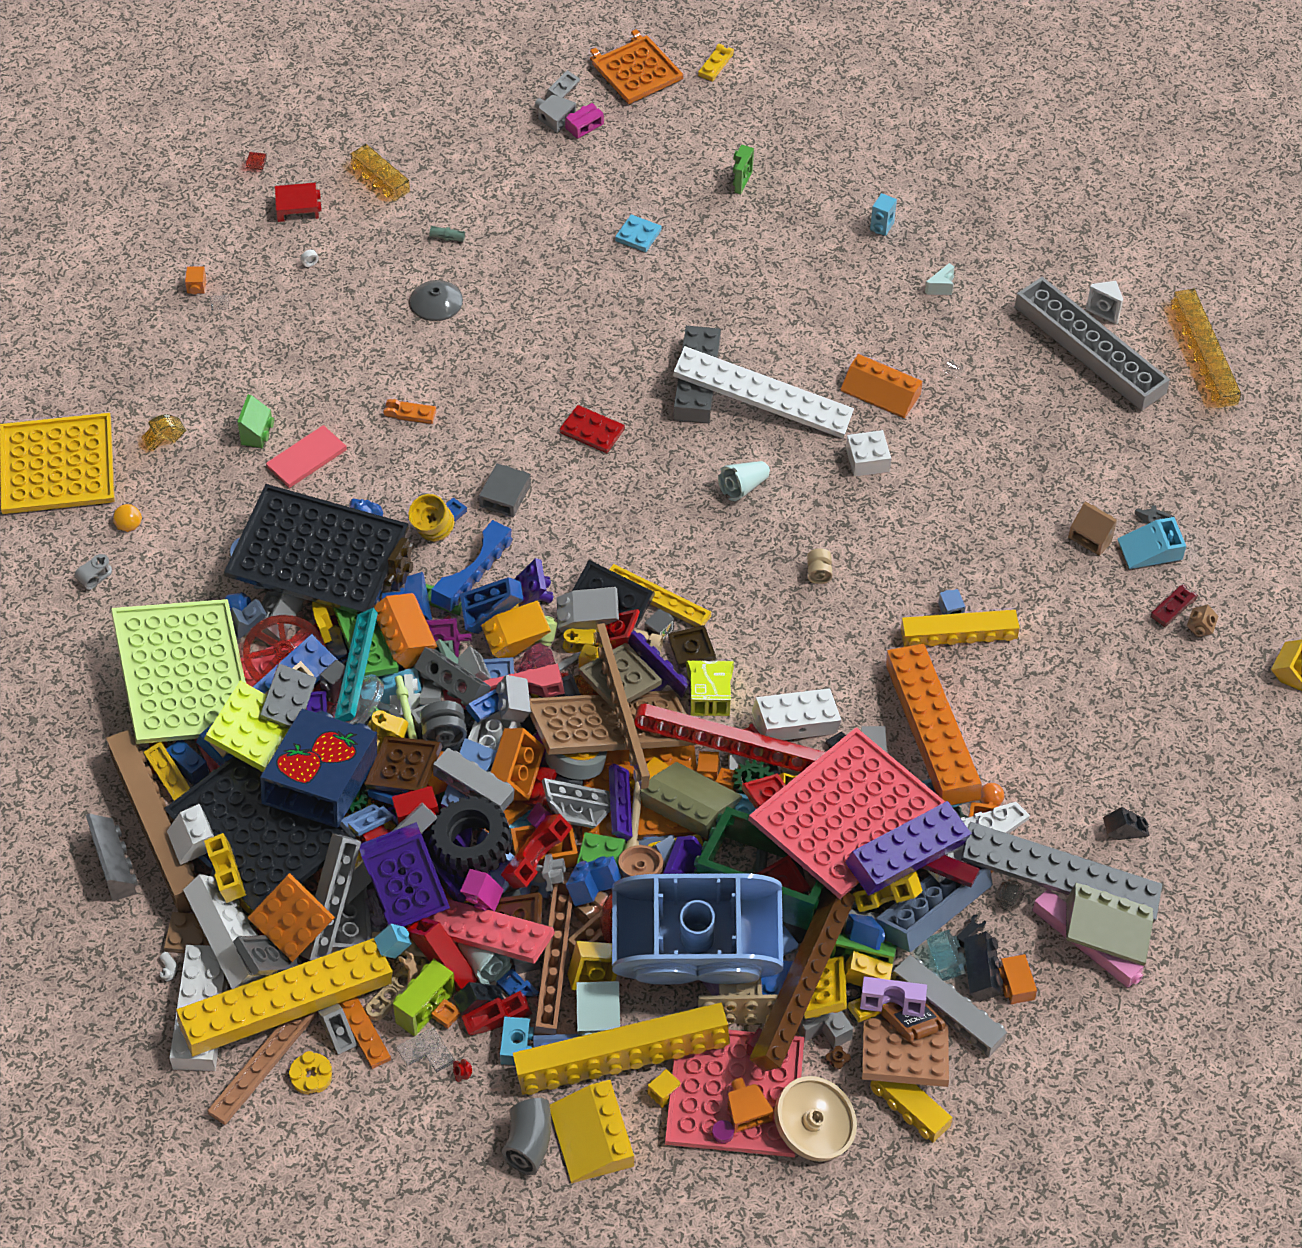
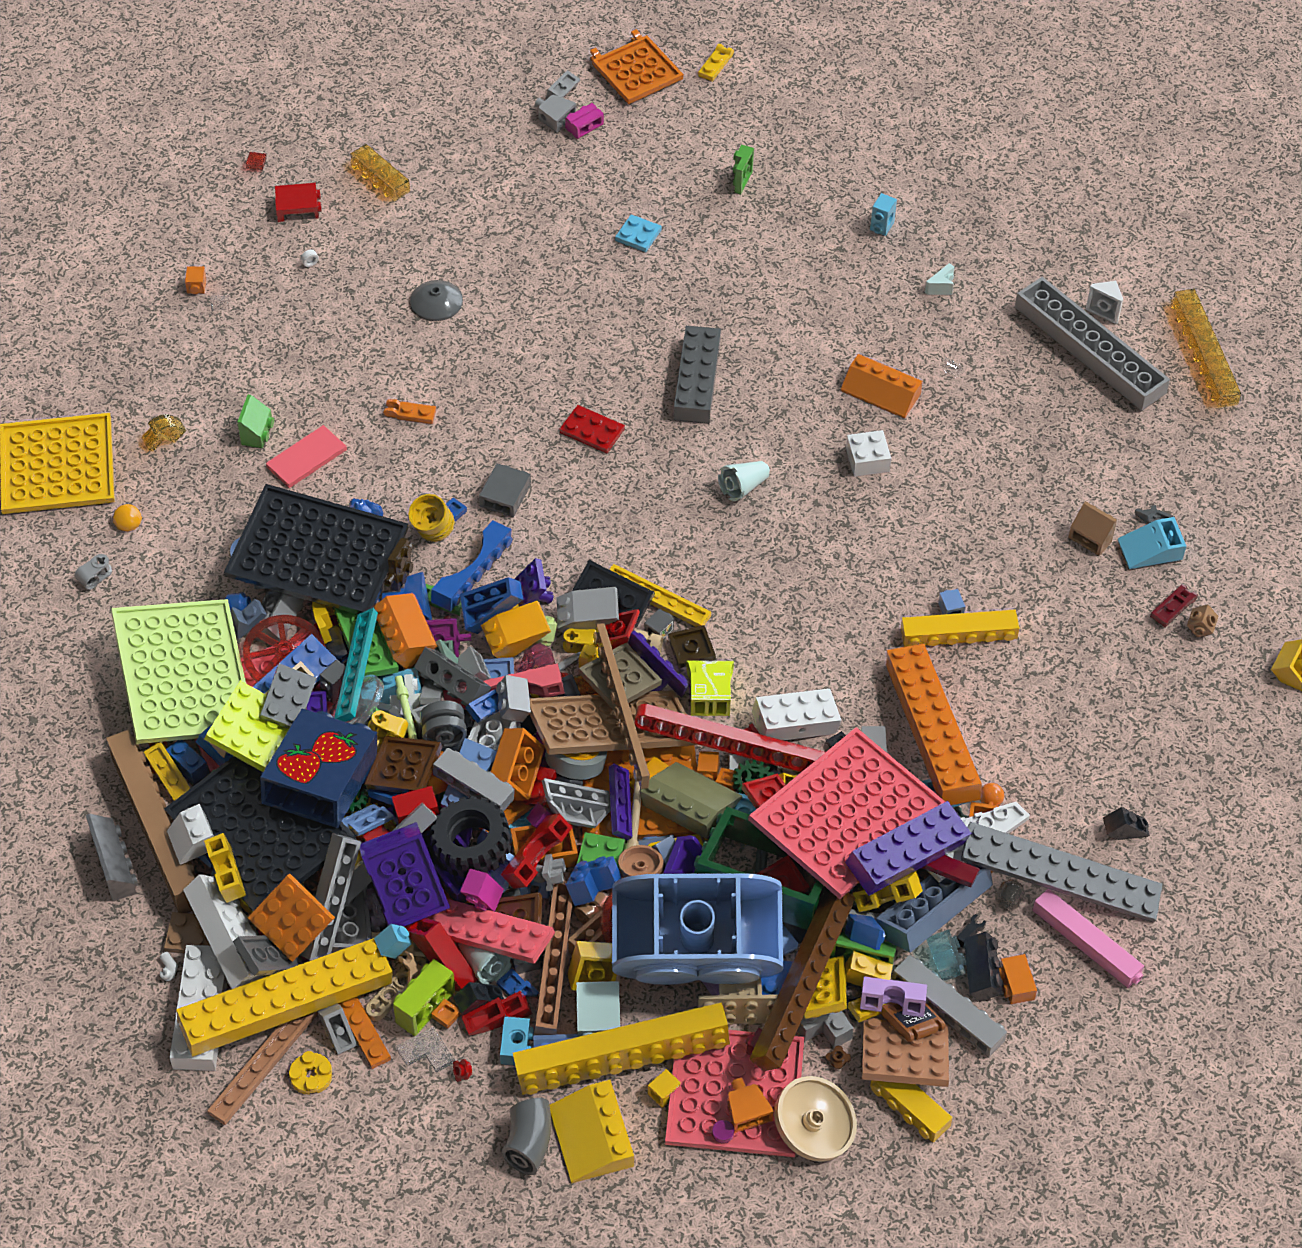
sand green pin [429,225,465,242] -> none
white plate [673,346,854,439] -> none
tan wheel [807,548,832,584] -> none
slope [1066,883,1153,966] -> none

